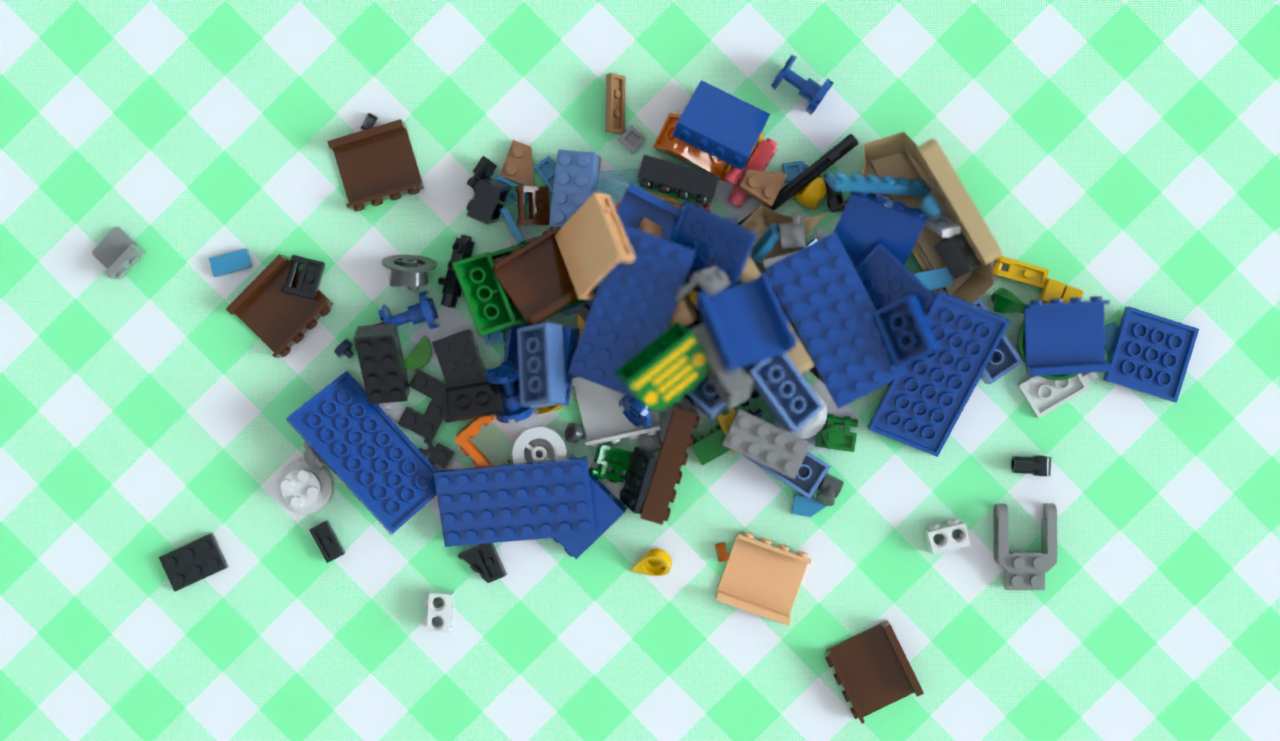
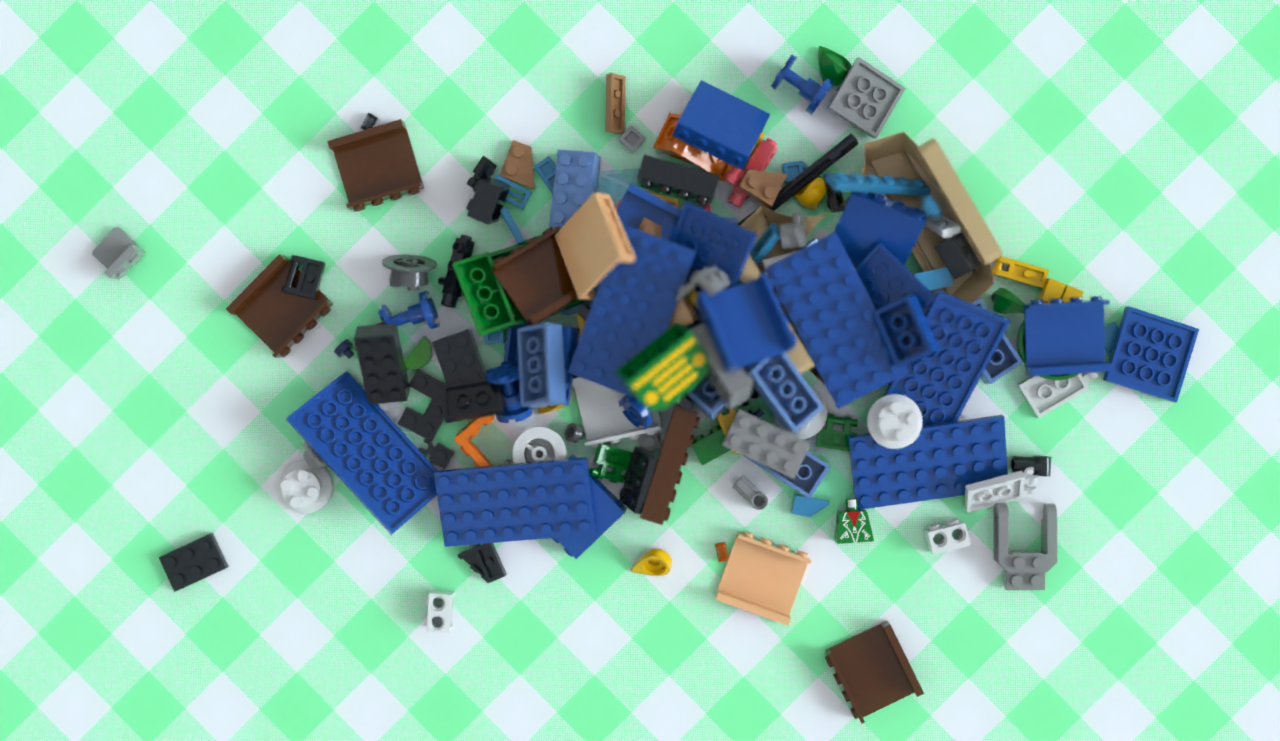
dark azure tile [209,249,252,277] -> none
black plate [309,520,345,563] -> none
reddish brown plate [515,186,550,226] -> none
dark grey piece [816,473,844,506] -> none
green plate [820,424,846,449] -> none
none -> light grey piece [732,475,768,510]
none -> green piece [818,46,851,86]
none -> light grey plate [827,57,906,139]
none -> green torso [834,498,874,544]
none -> blue plate [848,415,1008,510]
none -> white piece [867,394,922,449]
none -> white tile [964,467,1038,513]

